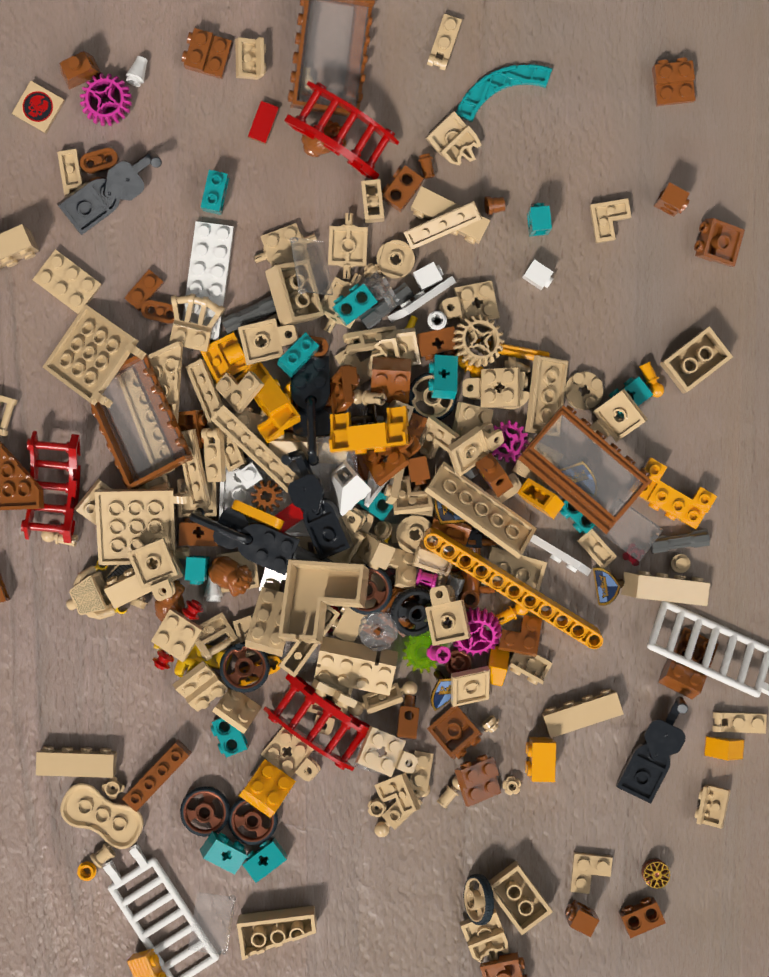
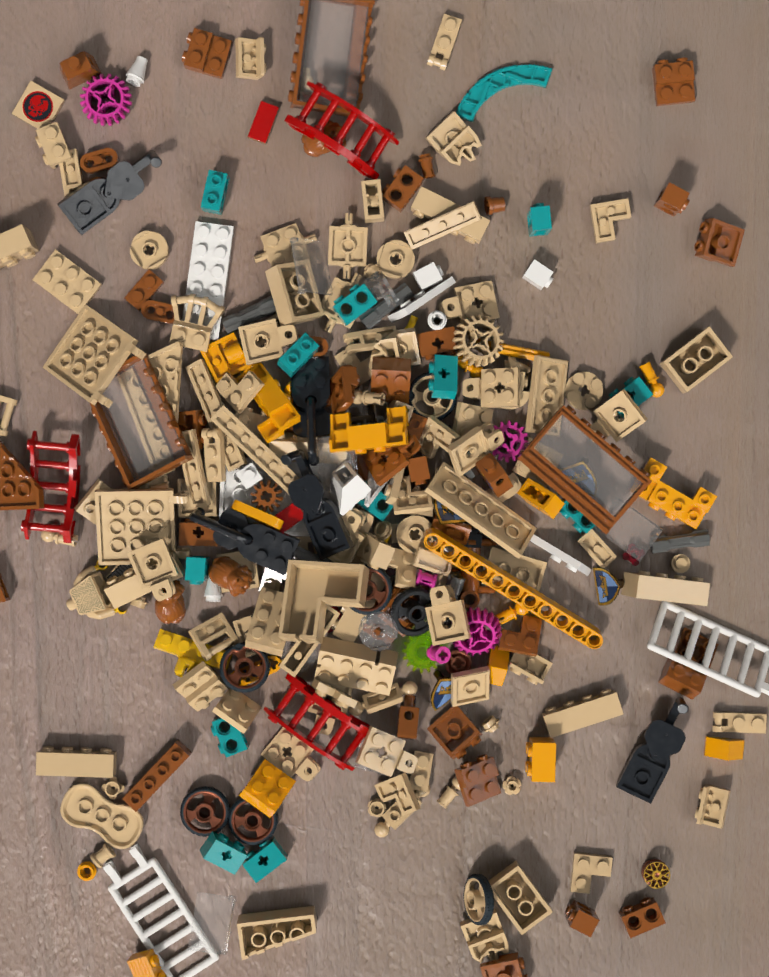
tan plate [151,599,204,670] -> none
none -> tan bracket [35,122,73,169]
none -> tan plate [130,231,169,270]

